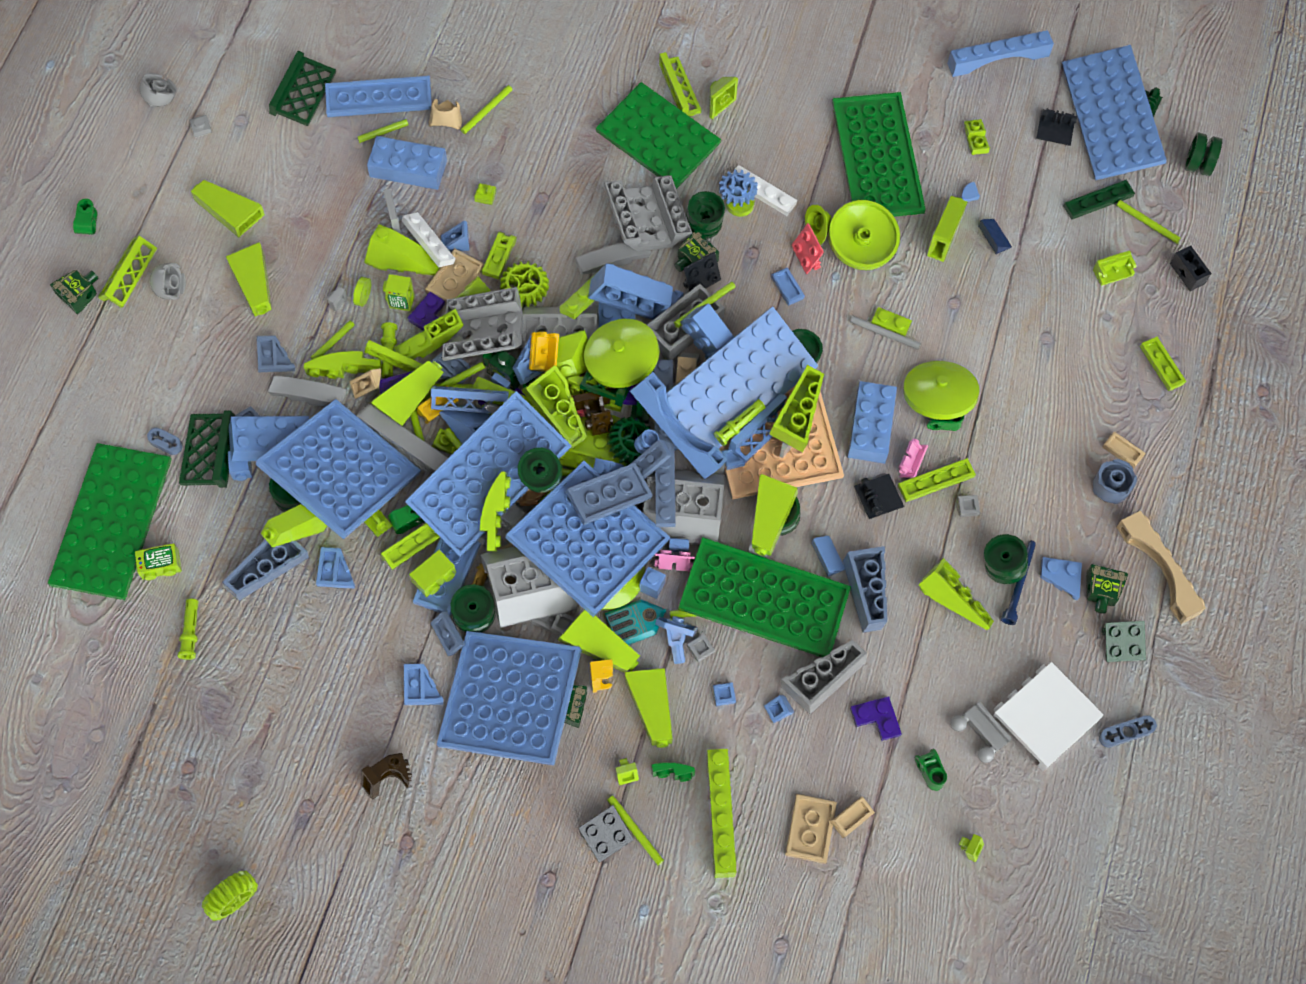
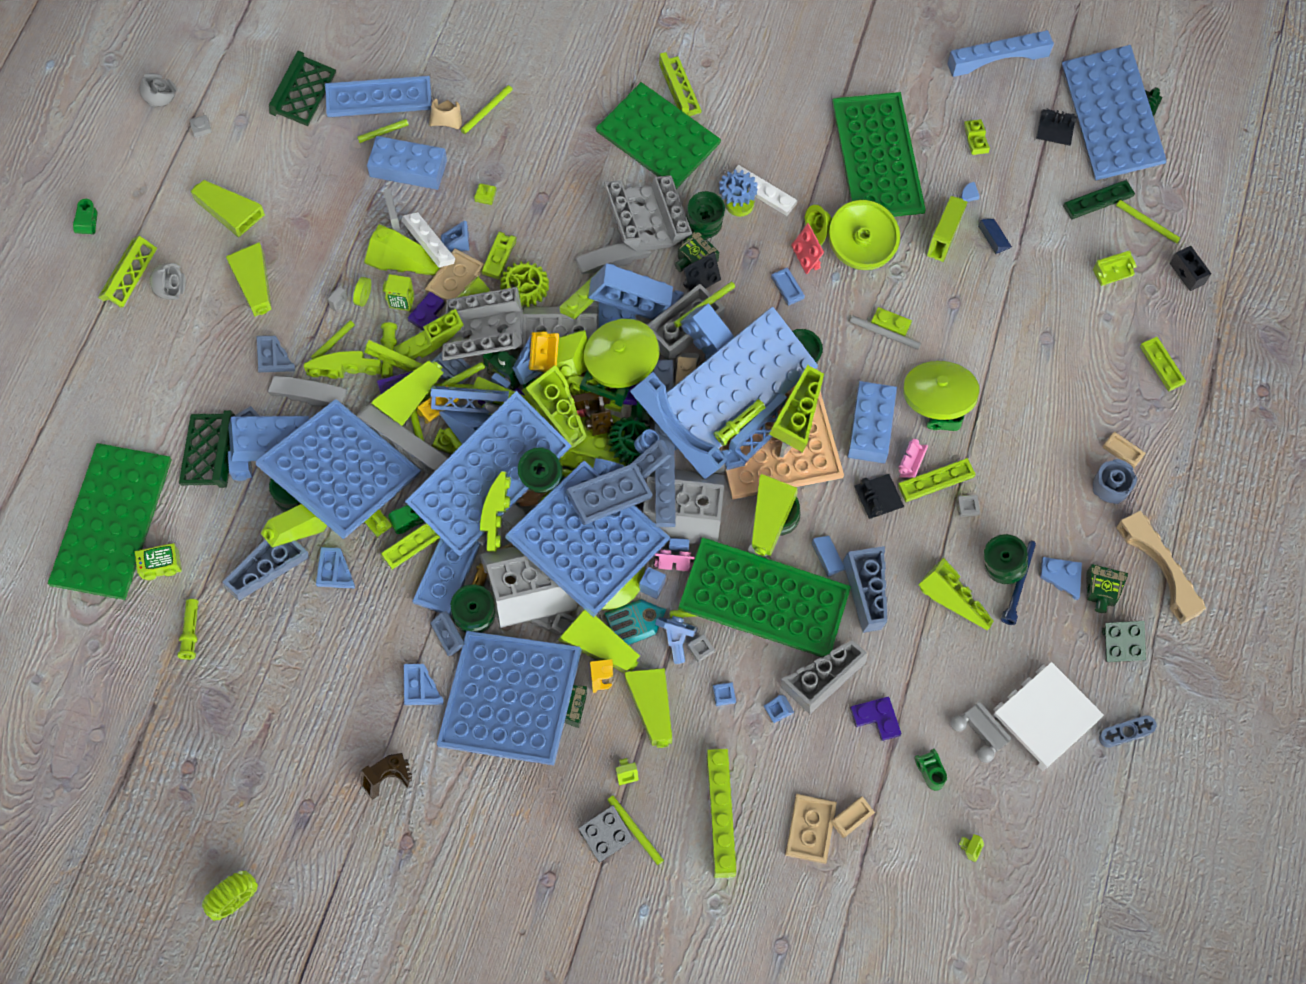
dark green torso [50,270,99,315] -> none
sand blue beam [147,428,182,455] -> none
tan slope [349,368,381,399] -> none
lime brick [409,549,457,598] -> none
green slope [651,763,695,782] -> none
lime slope [709,77,738,119] -> none
dark green wheel [1185,132,1223,176] -> none

